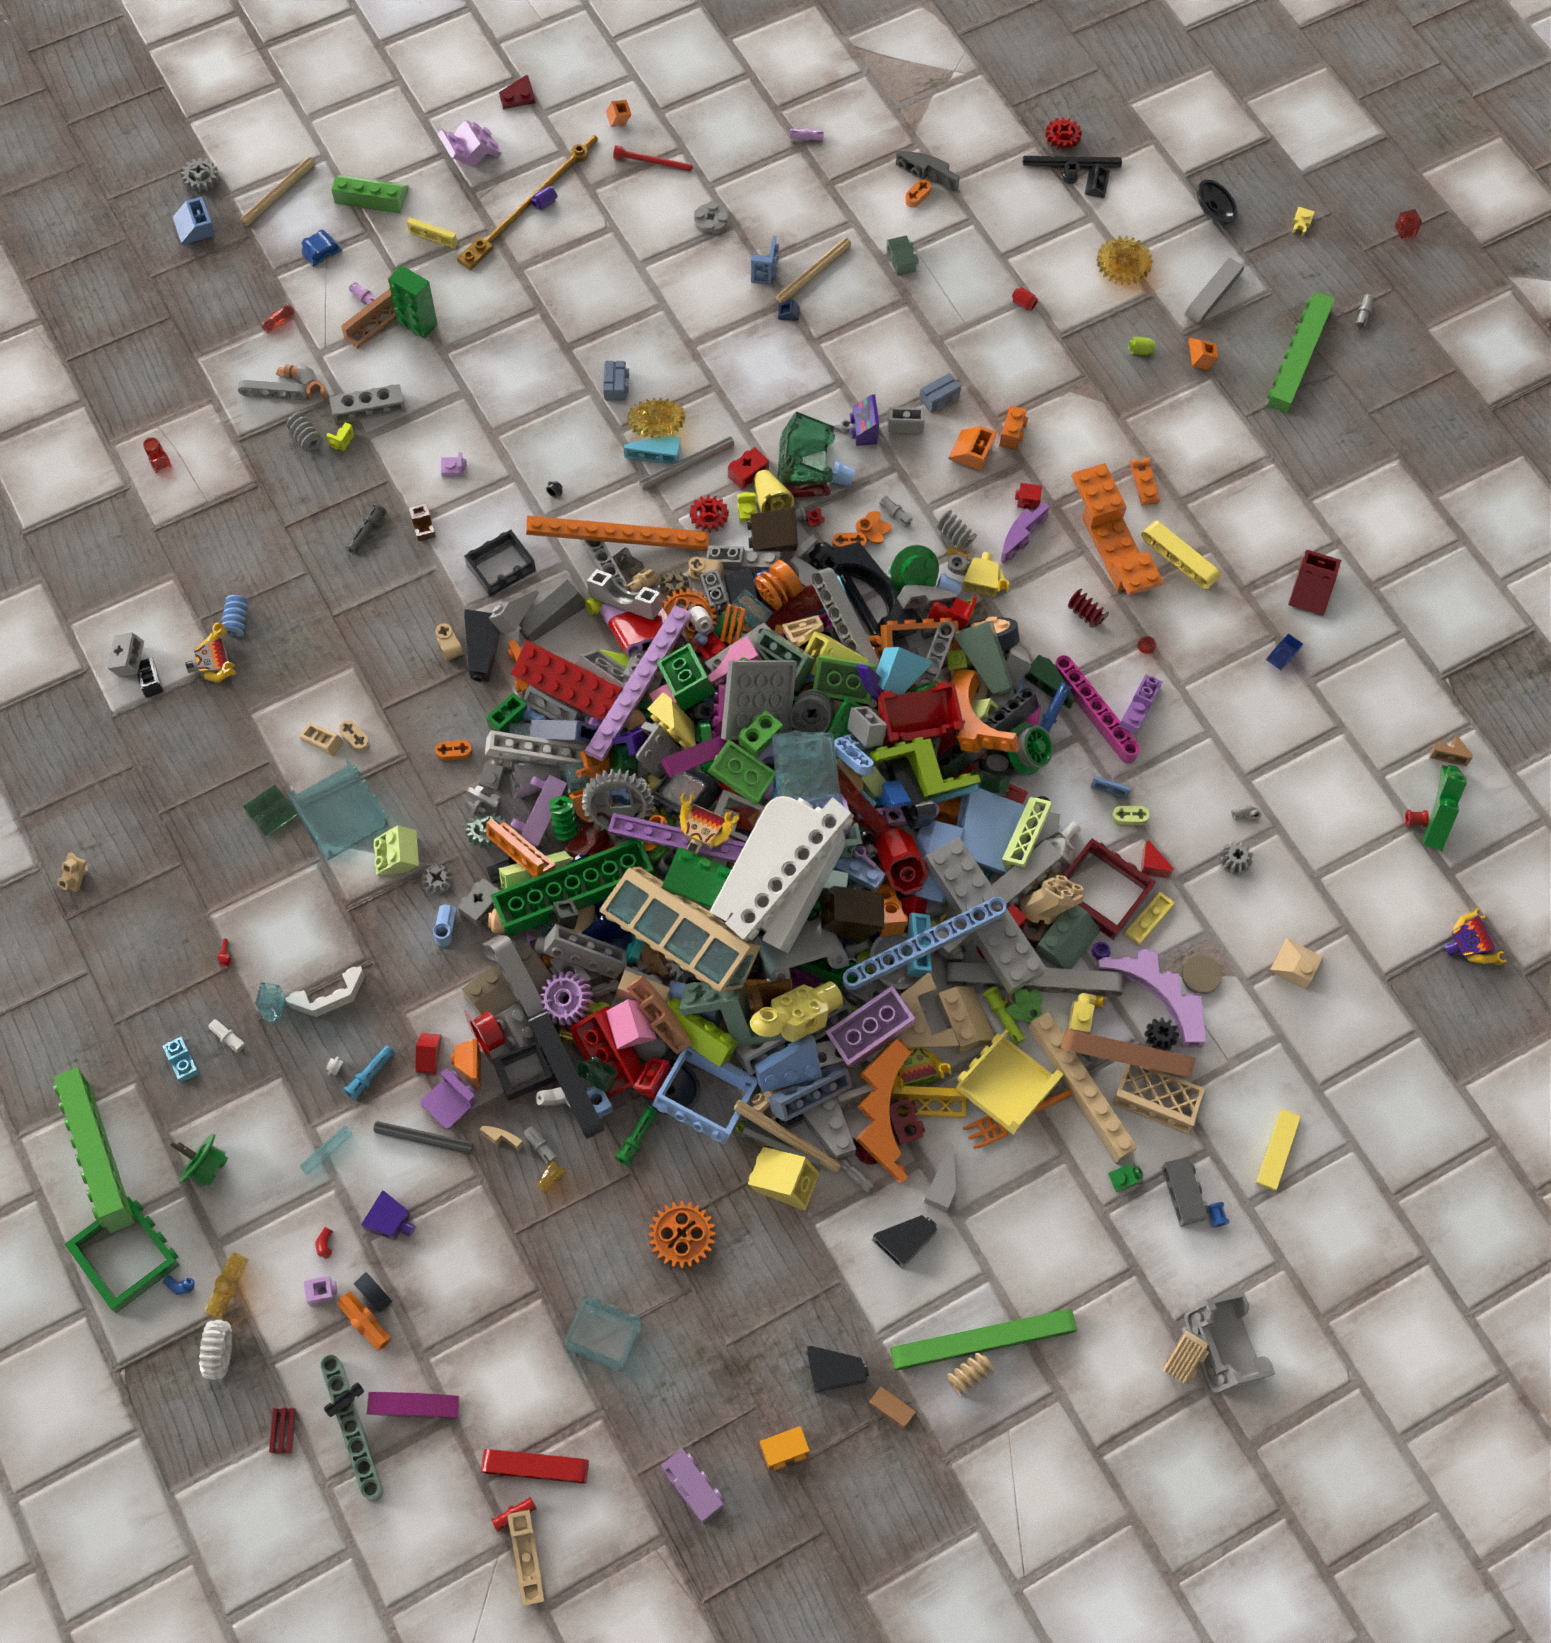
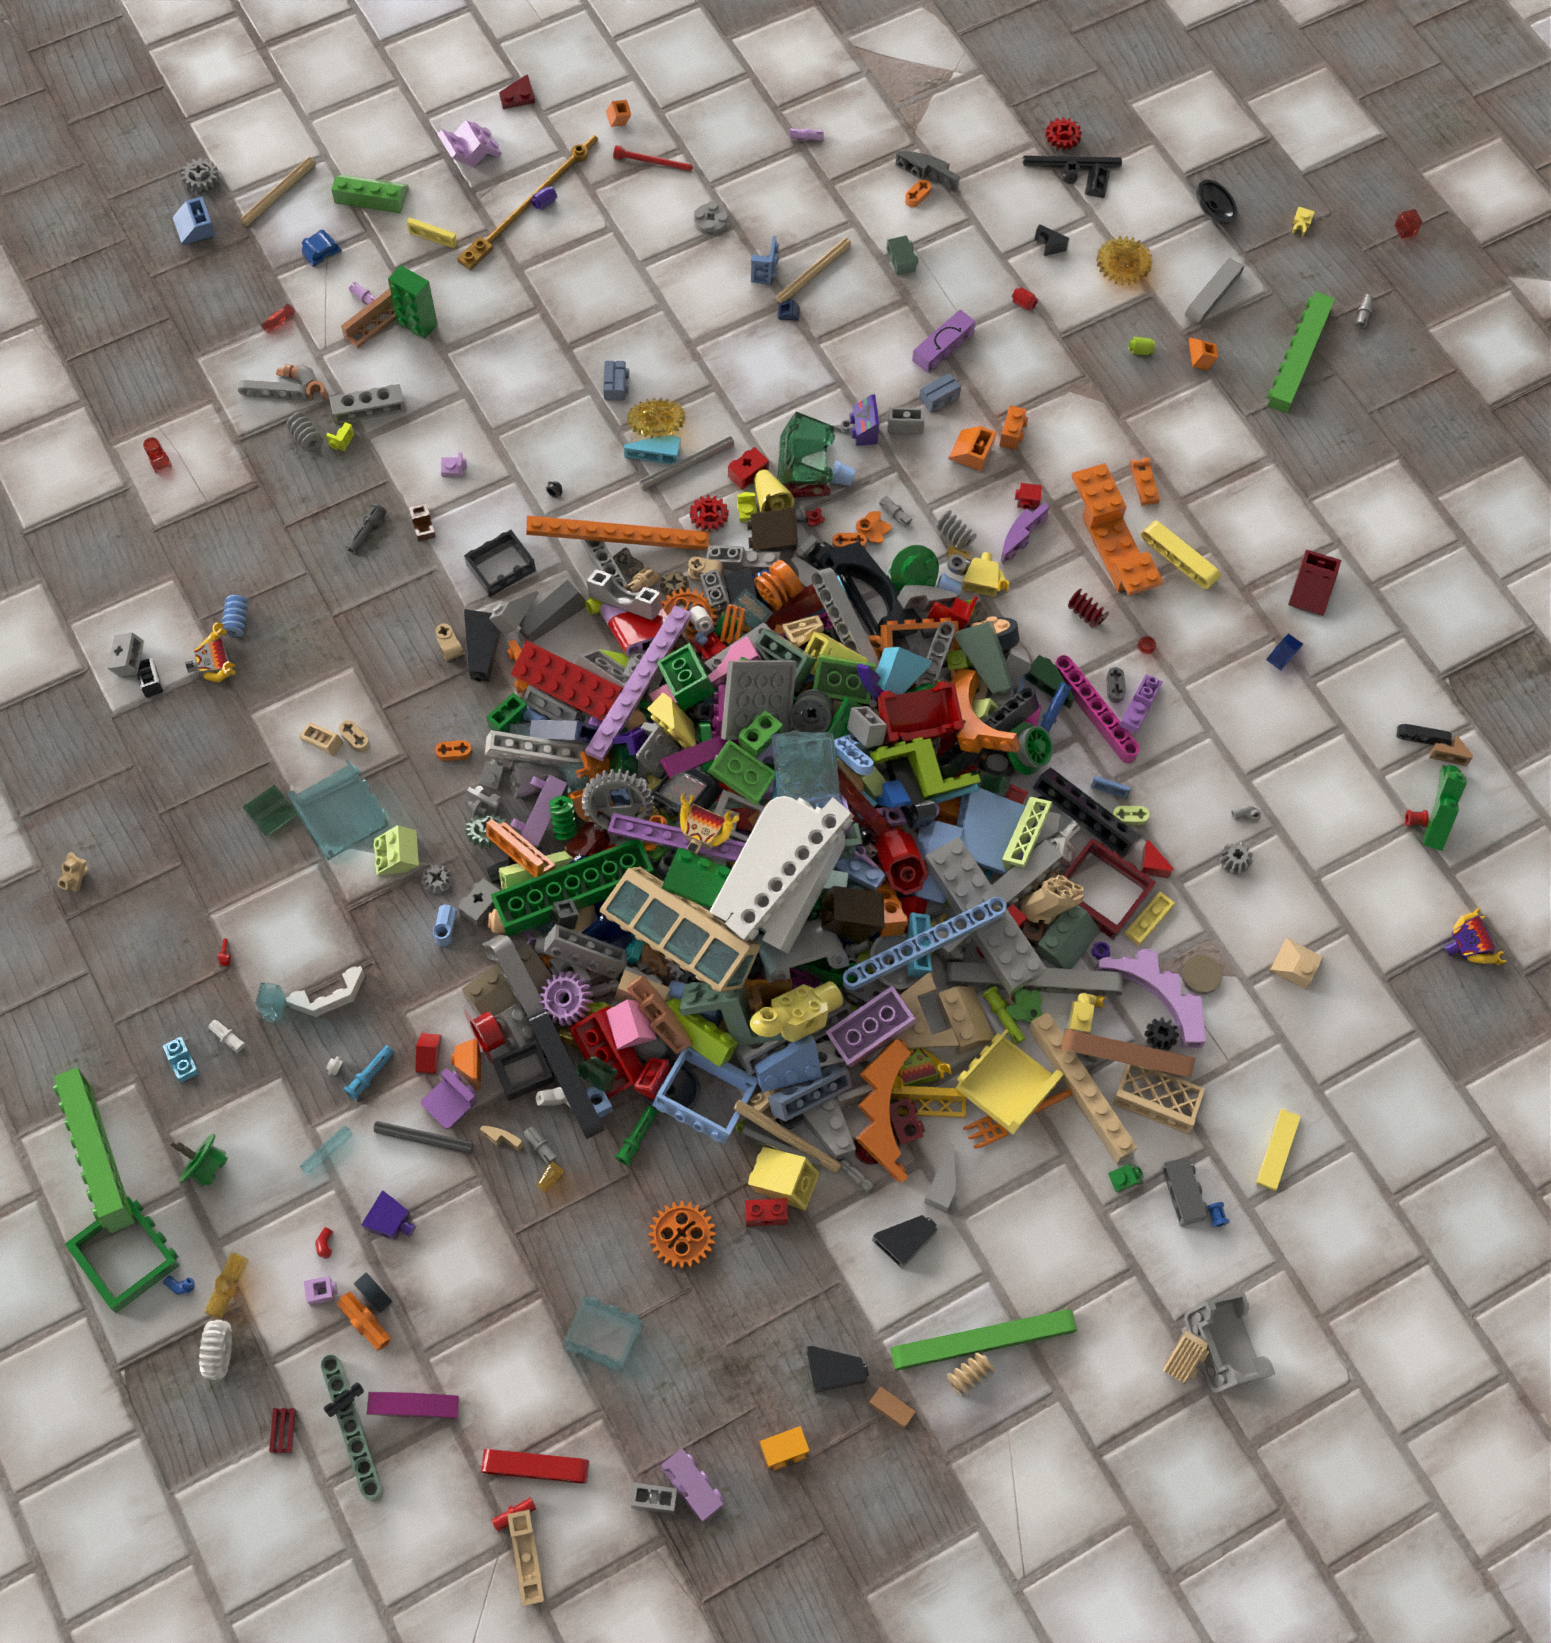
none -> light grey brick [630,1483,678,1514]
none -> red brick [745,1198,788,1227]
none -> medium lavender brick [912,309,976,373]
none -> black brick [1033,767,1142,858]
none -> black slope [1034,224,1070,256]
none -> dark grey beam [1106,667,1126,703]
none -> black beam [1396,724,1452,746]

